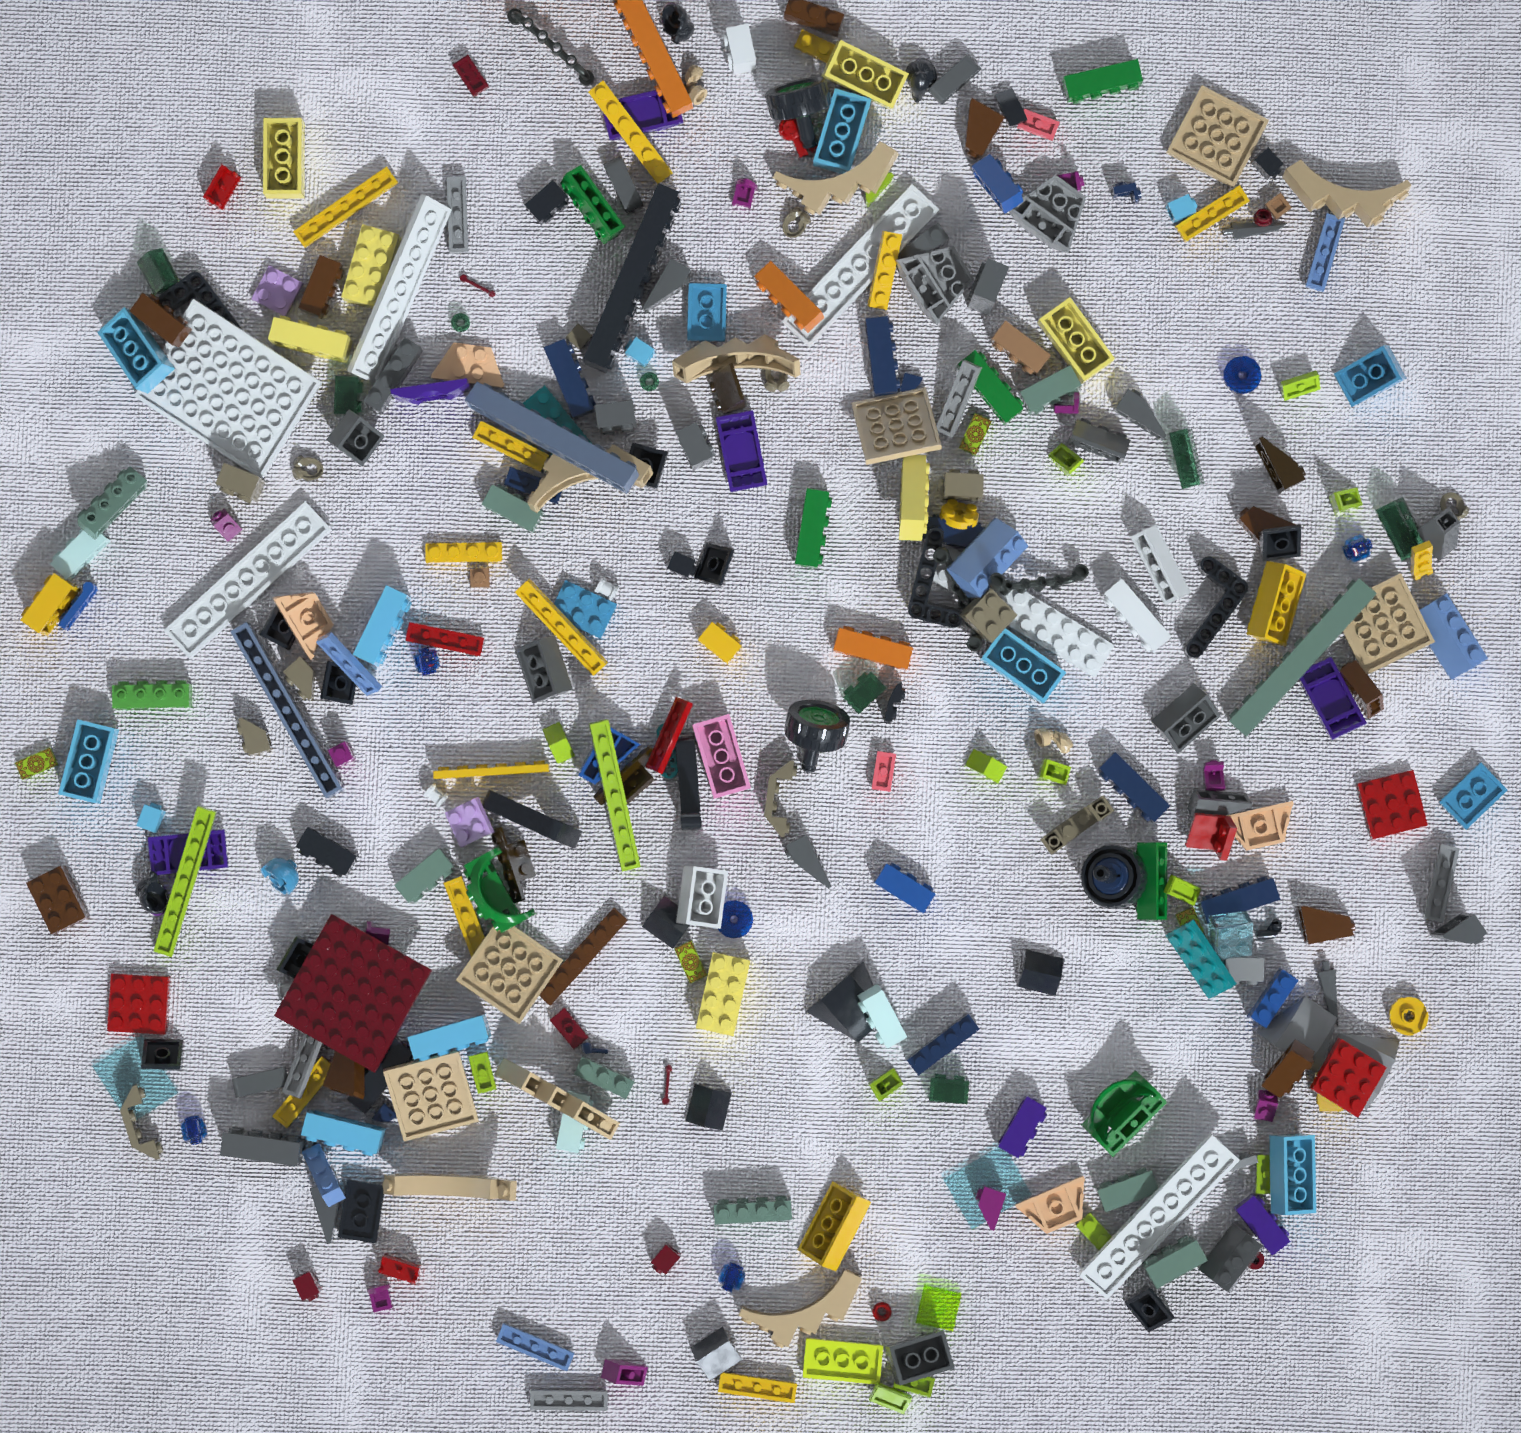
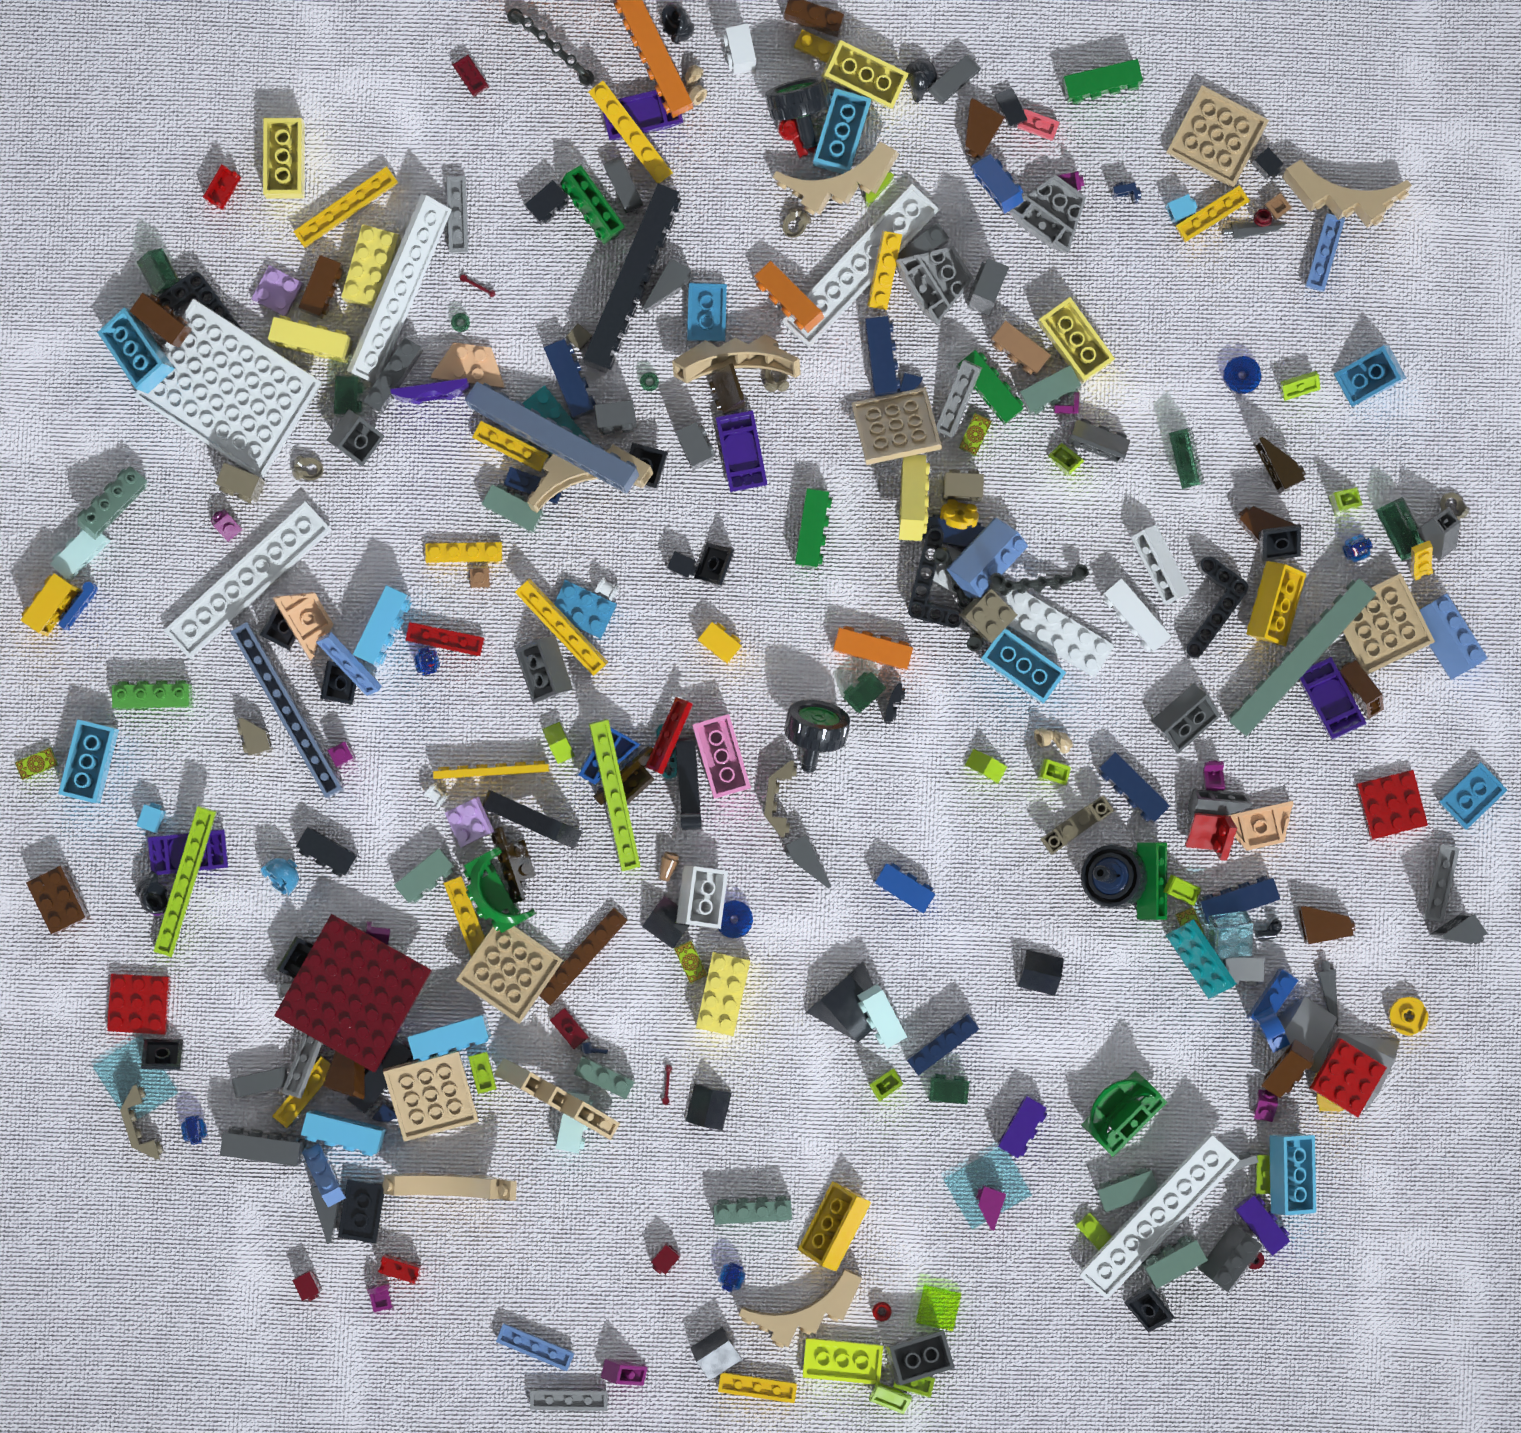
dark tan slope [283,656,316,701] -> none
medium azure brick [624,337,655,368] -> none
magenta tile [732,178,758,209] -> none
coral plate [871,751,896,792] -> none
light nougat wing [1015,1175,1085,1234] -> none
dark grey slope [1114,389,1167,441] -> none
none -> medium nougat cone [659,851,680,881]
none -> blue brick [1254,1007,1290,1053]

